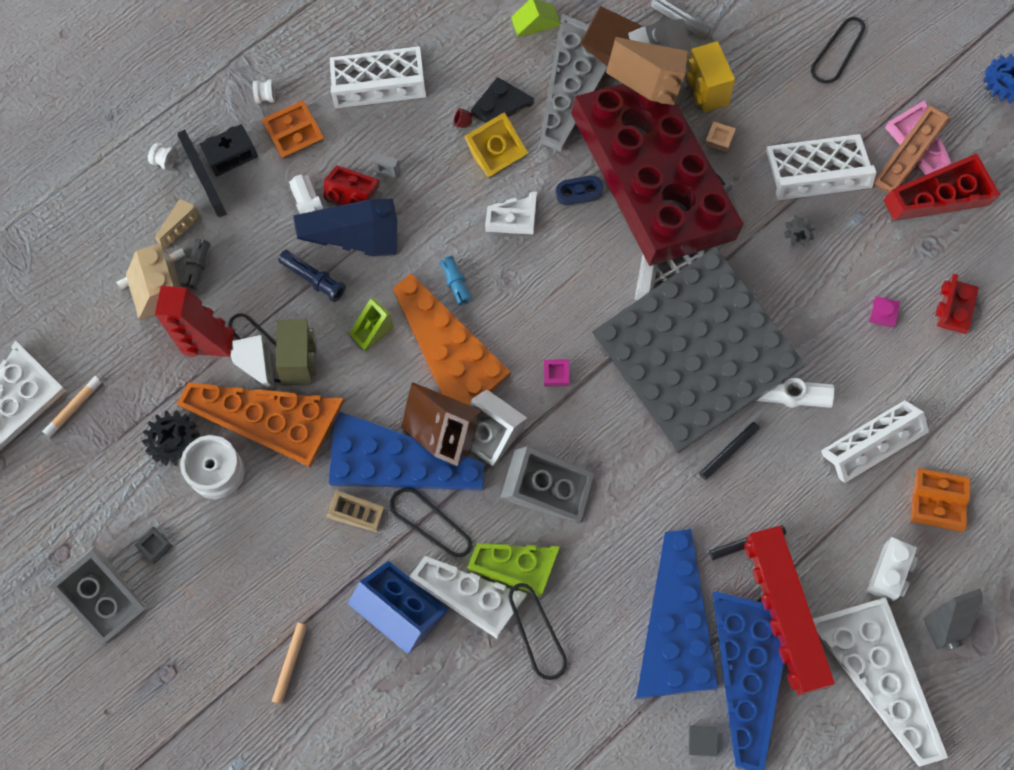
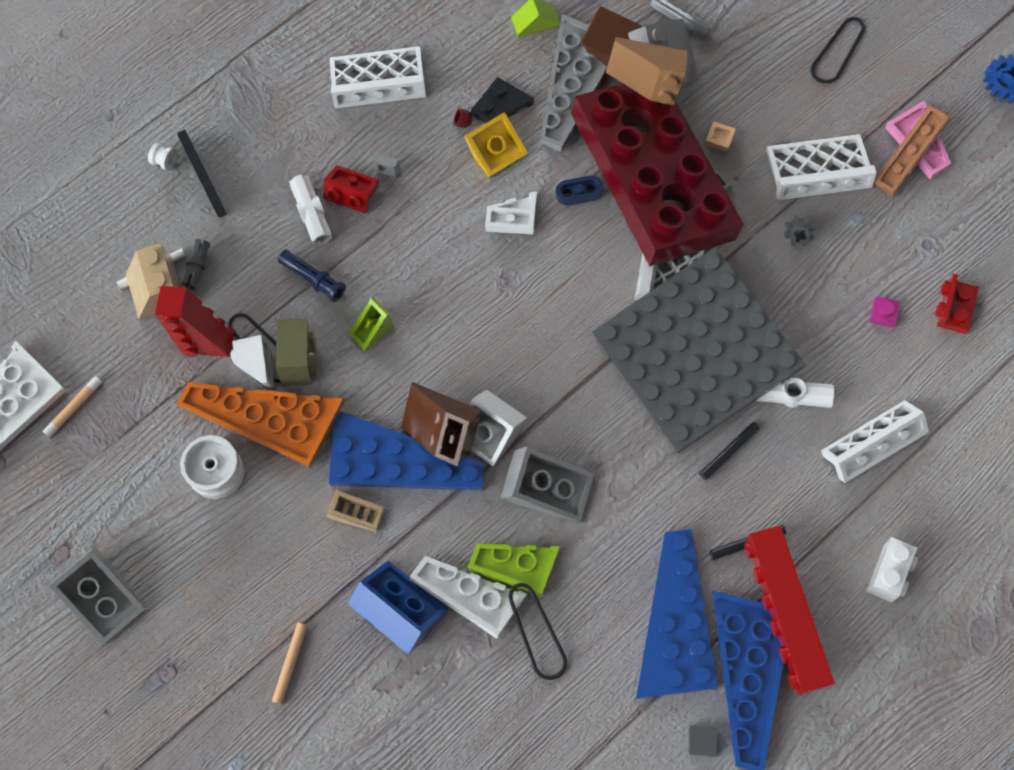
dark grey tile [135,526,173,564] -> none
black gear [142,411,200,466] -> none
tan slope [155,199,201,250] -> none
black brick [199,124,258,177] -> none
white wheel [253,79,276,104] -> none
orange slope [262,100,324,159] -> none
dark blue wedge [293,199,397,256] -> none
black piece [390,488,472,557] -> none
orange wing [393,273,511,405] -> none
dark azure pin [439,256,473,306] -> none
dark pink plate [544,359,569,387] -> none
yellow brick [685,41,735,113] -> none
white wing [813,597,948,767] -> none
red wedge [883,153,1000,221] -> none
orange slope [910,468,970,532] -> none
dark grey wedge [923,589,983,651] -> none

